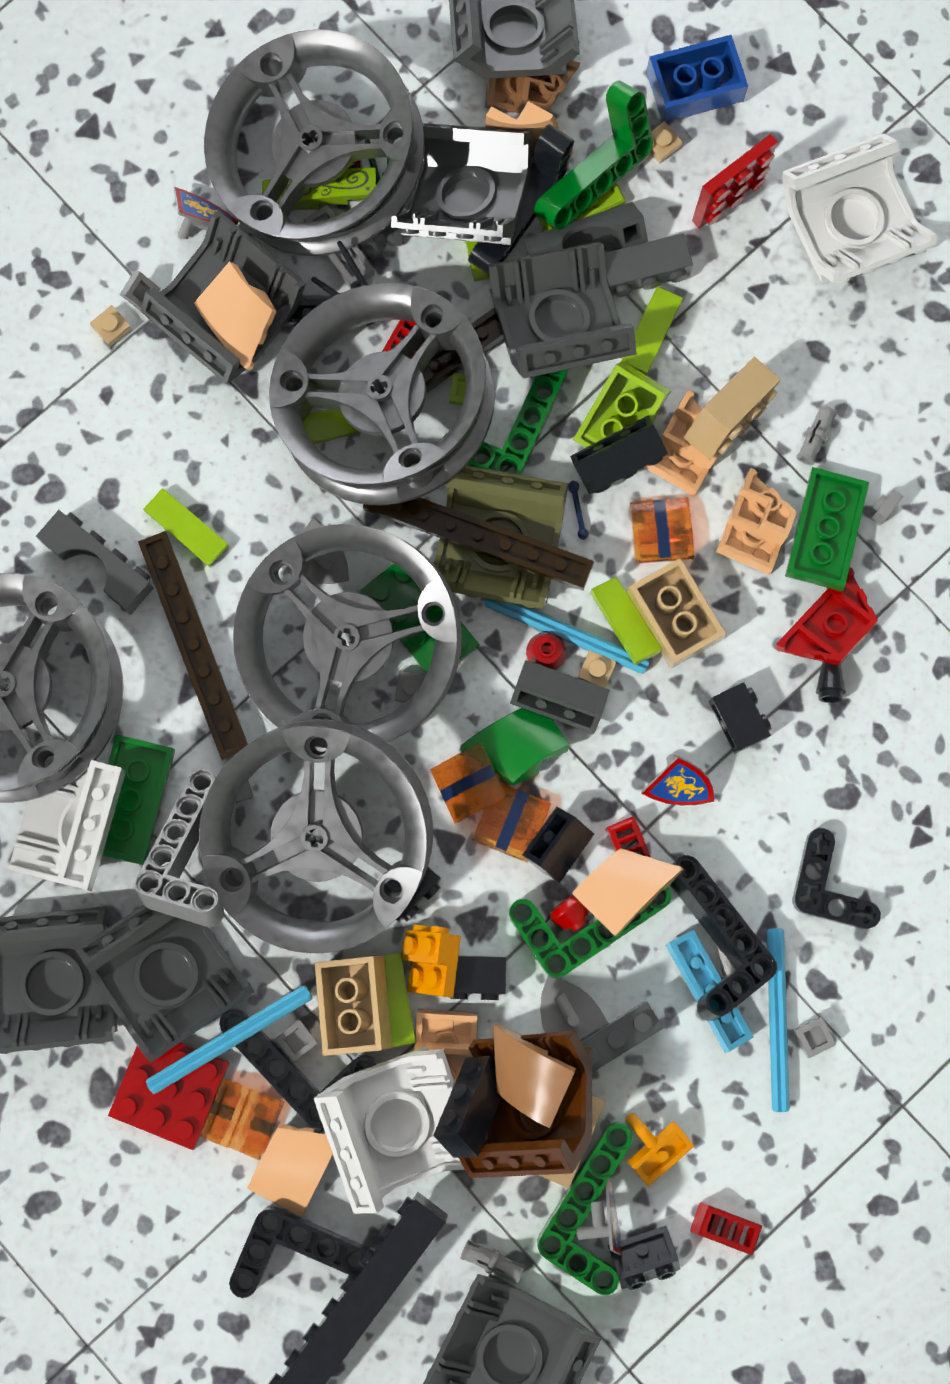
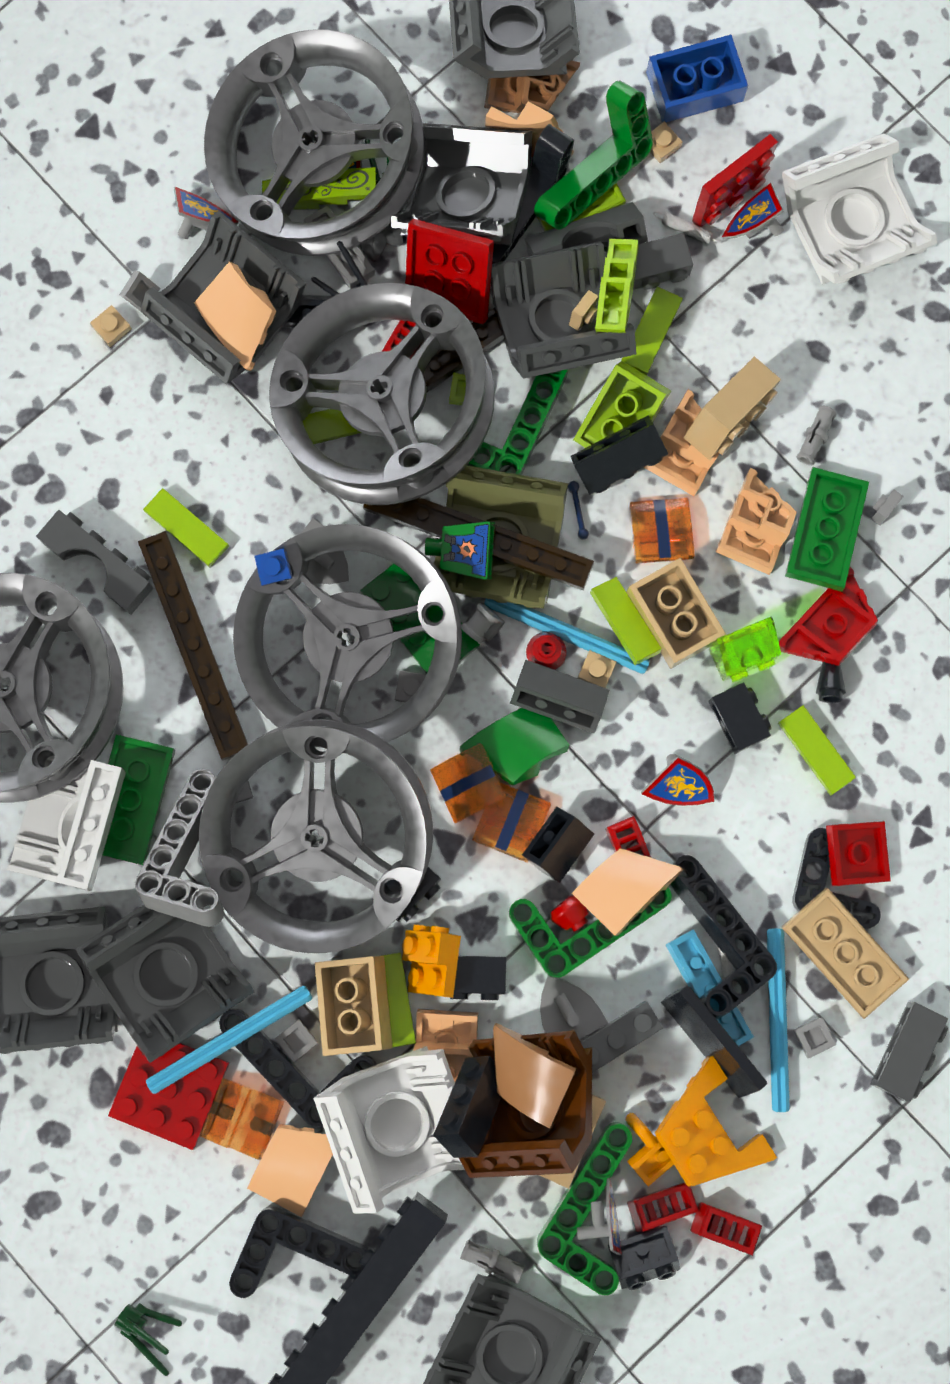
none -> dark green plant [114,1303,182,1376]
none -> blue plate [254,548,293,586]
none -> red plate [405,218,494,324]
none -> torso [425,522,495,579]
none -> light grey piece [460,602,505,643]
none -> tan plate [569,290,598,331]
none -> lime slope [595,239,639,333]
none -> red slope [627,1182,699,1232]
none -> white piece [653,212,721,244]
none -> light orange wing [655,1056,777,1186]
none -> black tile [661,986,768,1098]
none -> clear neon green slope [709,616,781,683]
none -> shield [722,183,784,239]
none -> lime tile [778,705,856,796]
none -> tan tile [782,887,909,1019]
none -> red plate [826,821,891,886]
none -> dark grey brick [870,1002,948,1102]

